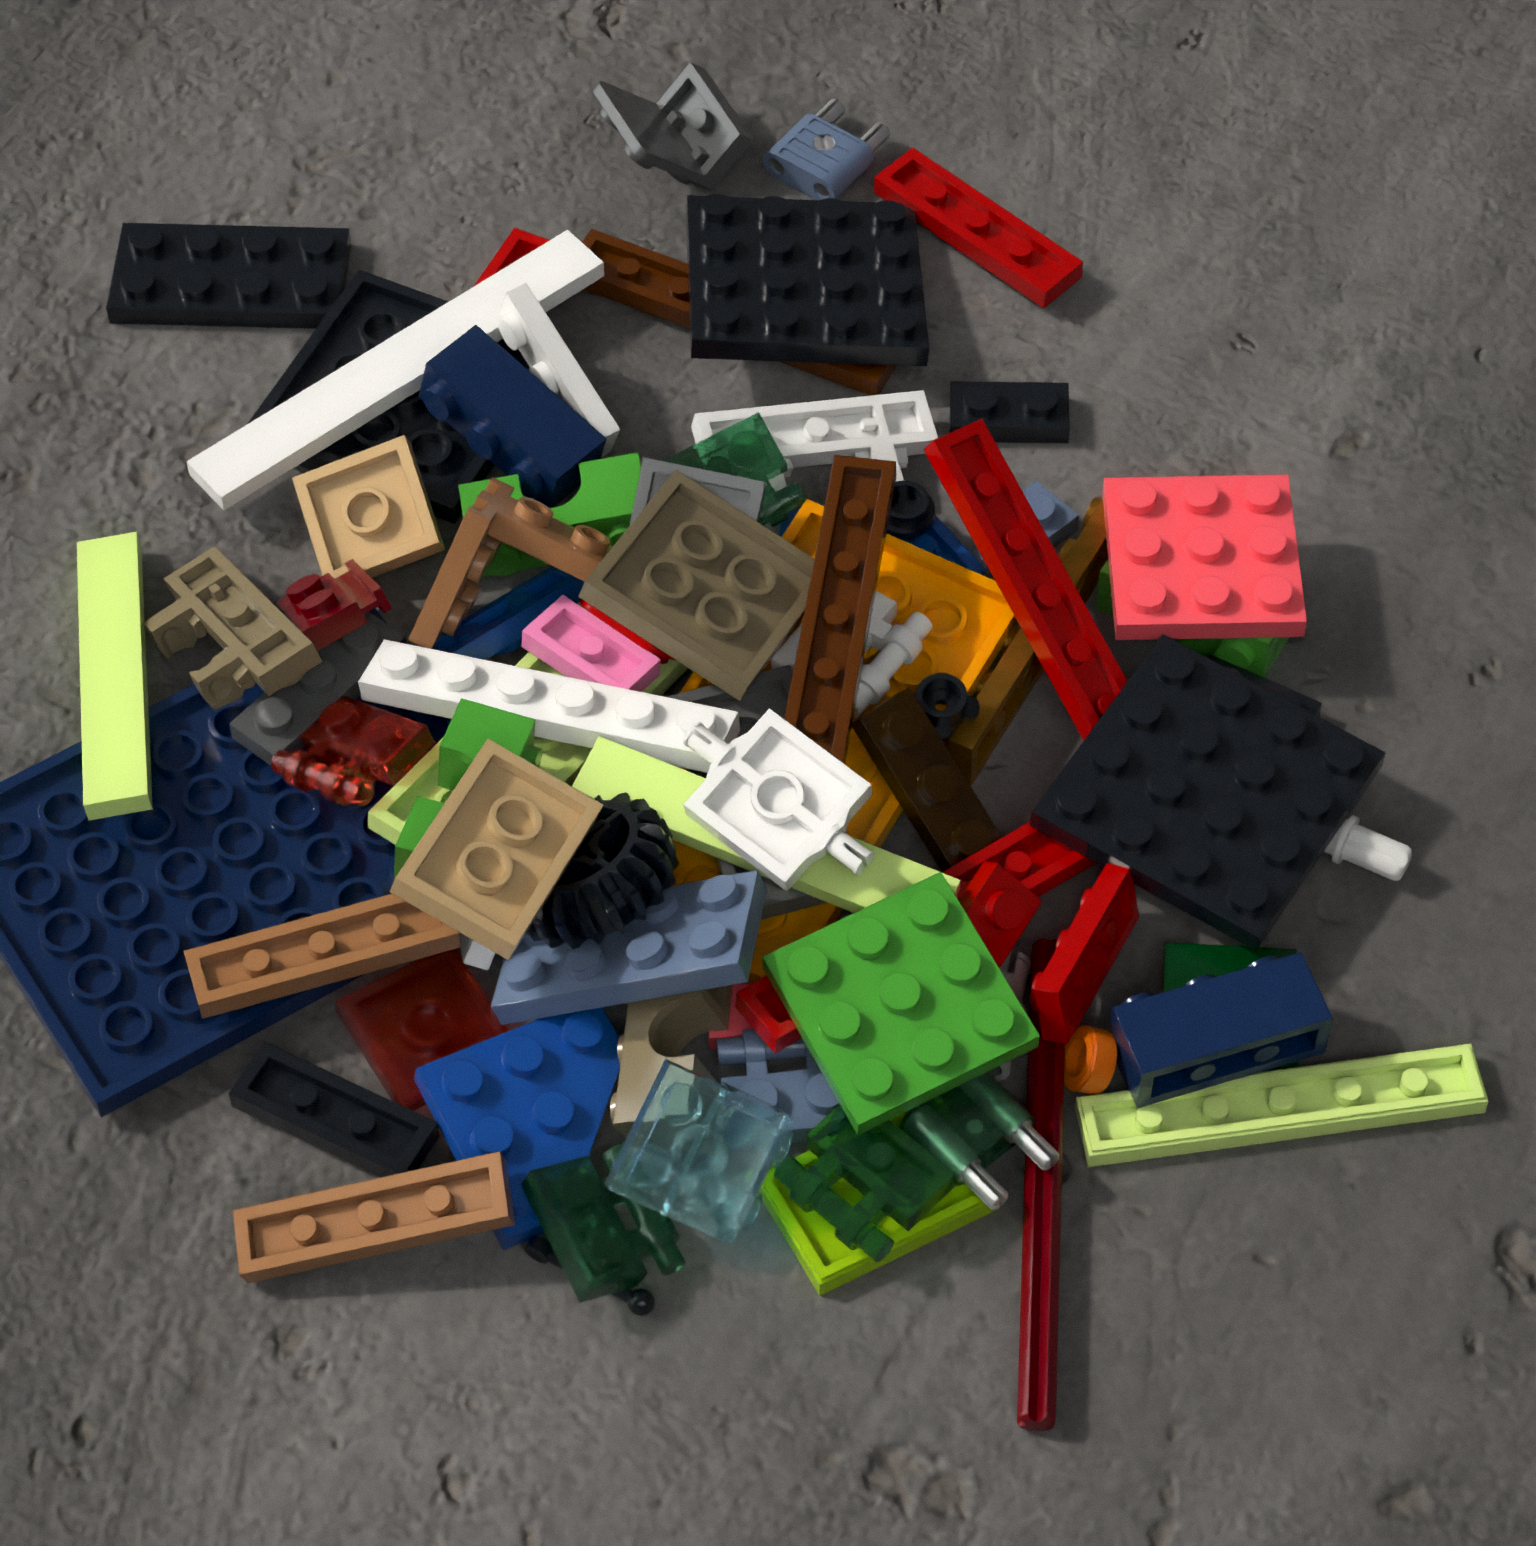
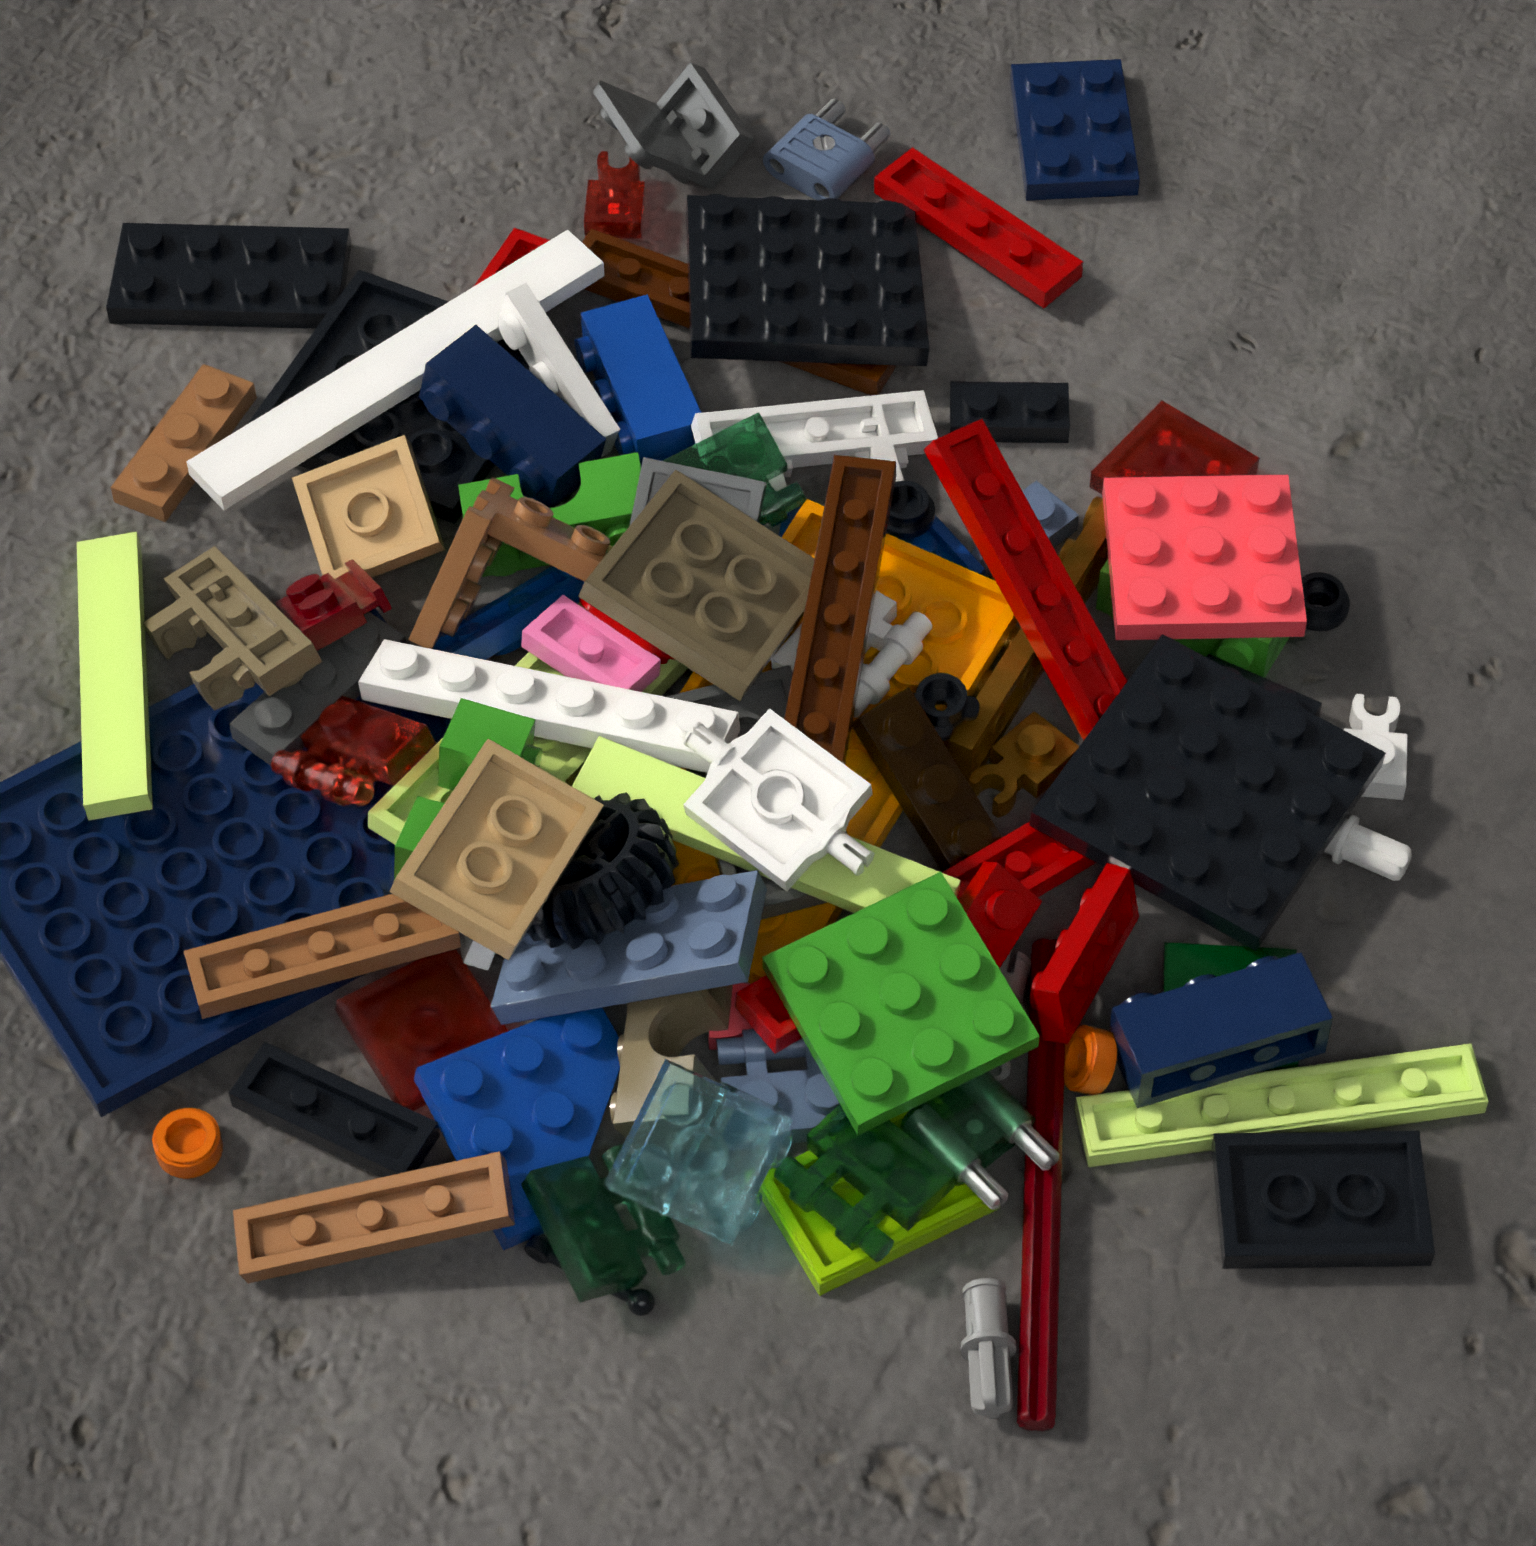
none -> medium nougat plate [111,364,257,522]
none -> orange tile [152,1108,223,1179]
none -> blue brick [575,294,701,466]
none -> clear red plate [584,151,645,239]
none -> light grey axle [960,1278,1017,1419]
none -> pearl gold plate [969,711,1079,818]
none -> dark blue plate [1010,59,1140,201]
none -> clear red plate [1089,400,1260,495]
none -> black plate [1211,1130,1435,1269]
none -> black plate [1302,572,1350,631]
none -> white plate [1344,694,1407,800]

